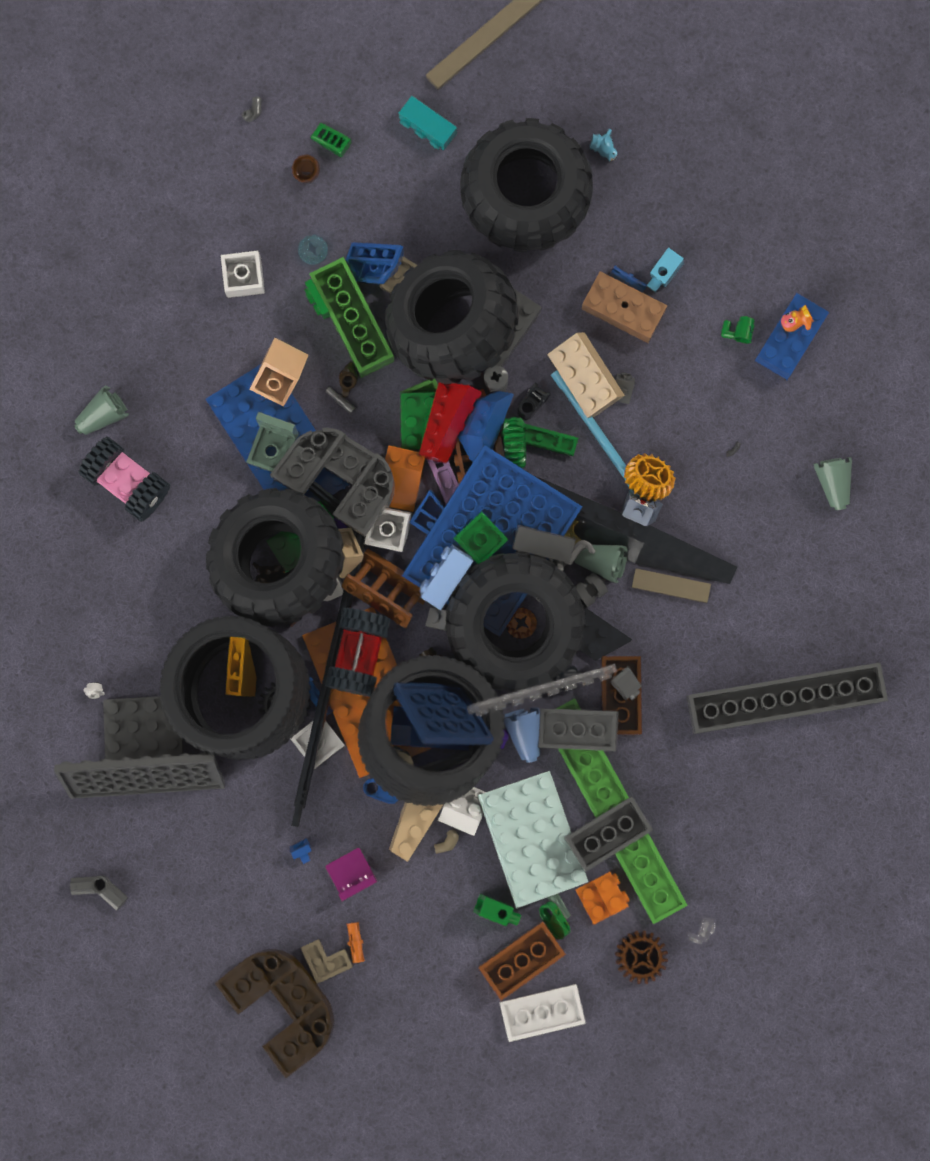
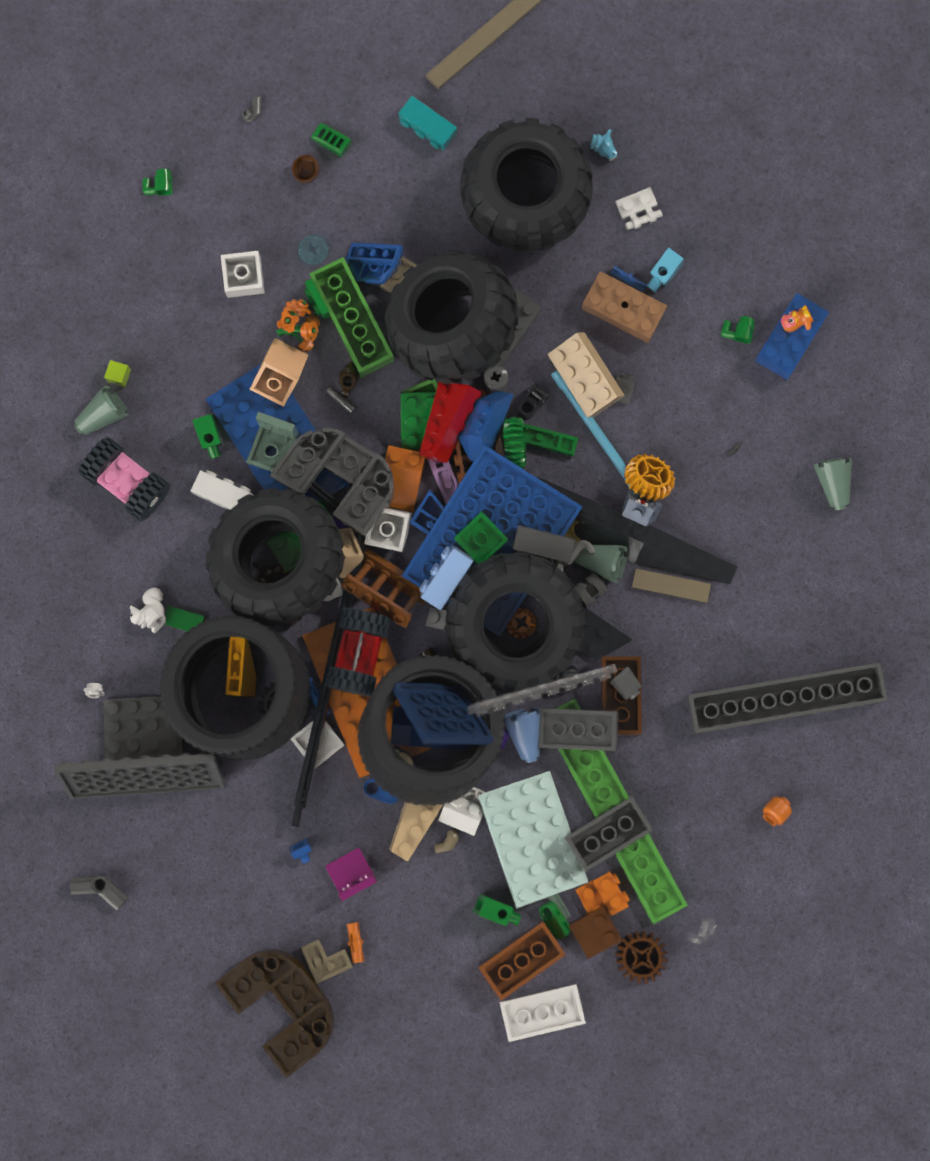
none -> lime piece [104,360,131,387]
none -> white animal [130,588,166,633]
none -> green piece [143,169,173,196]
none -> green tile [164,606,205,632]
none -> white brick [191,470,253,510]
none -> green torso [192,414,222,459]
none -> orange plant [276,299,320,352]
none -> reddish brown plate [569,905,622,959]
none -> white plate [616,187,663,230]
none -> orange head [763,797,792,826]

